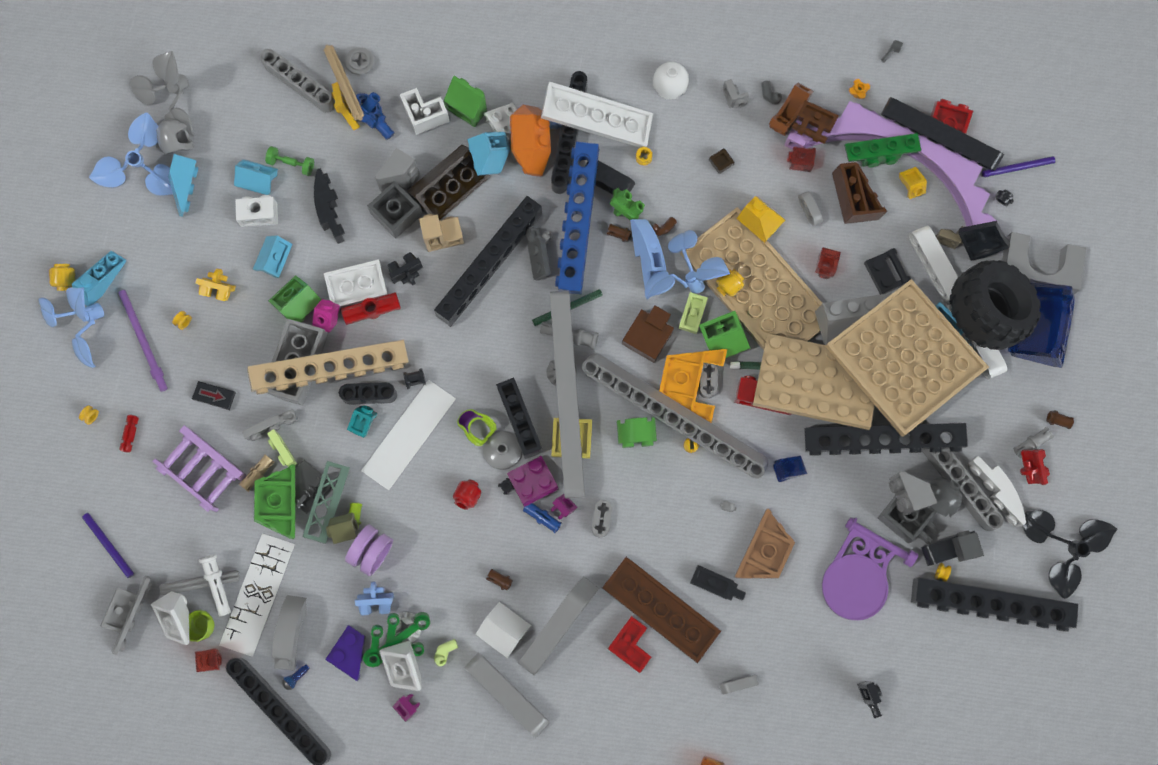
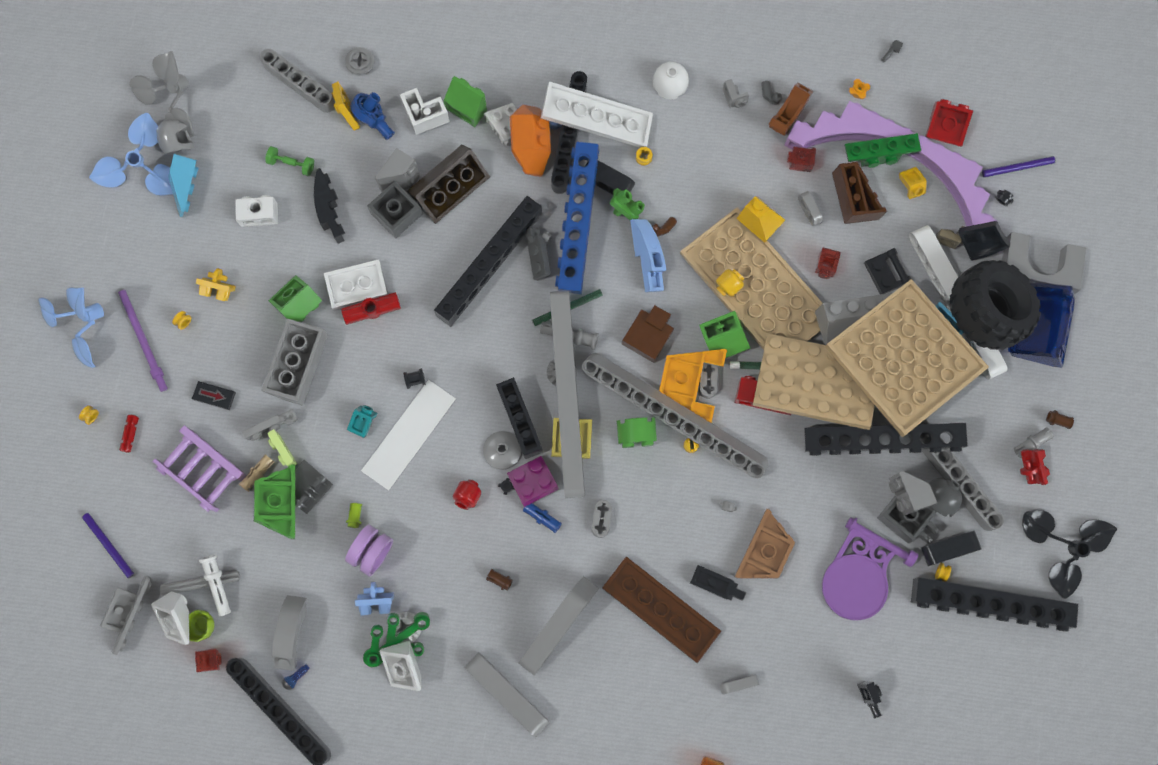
yellow head [49,264,76,291] -> none
medium azure slope [72,251,126,306] -> none
white sticker [219,533,295,657] -> none
medium azure panel [234,159,278,195] -> none
tan brick [247,340,408,395] -> none
medium azure panel [253,236,293,278] -> none
sand green fence [302,461,350,544] -> none
dark pink brick [312,299,340,333] -> none
tan axle [324,45,364,121] -> none
dark purple wing [325,625,366,681] -> none
olive brick [326,512,359,544] -> none
black beam [338,382,397,405] -> none
black hips [387,252,423,286] -> none
magenta tile [393,694,420,722] -> none
tan brick [419,214,464,252] -> none
yellowish green arm [434,639,458,666] -> none
lime piece [457,409,497,446] -> none
medium azure slope [467,132,510,176] -> none
white slope [476,602,531,658] -> none
magenta tile [551,494,578,520] -> none
reddish brown pin [607,224,632,242] -> none
red plate [608,616,652,673] -> none
light blue plant [645,230,730,300] -> none
yellowish green plate [678,292,708,334] -> none
dark brown plate [709,148,735,174] -> none
clear blue slope [773,456,807,482] -> none
reddish brown plate [791,100,839,144] -> none
black beam [881,97,1004,171] -> none
dark grey brick [952,530,984,562] -> none
white slope [967,456,1026,527] -> none

